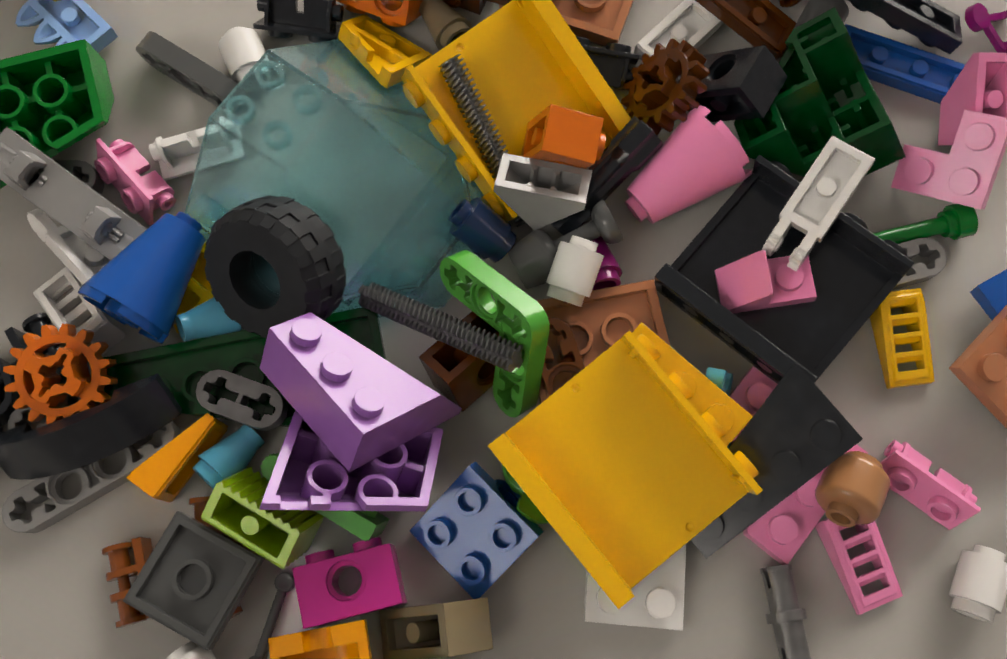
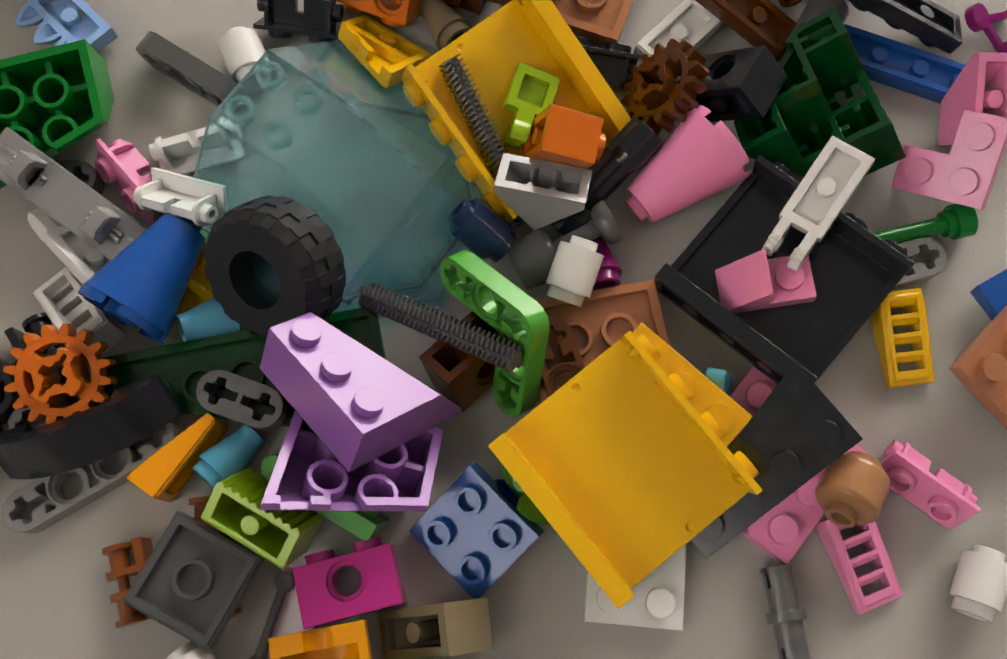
none -> white hinge [133,167,228,227]
none -> lime plate [502,62,561,149]

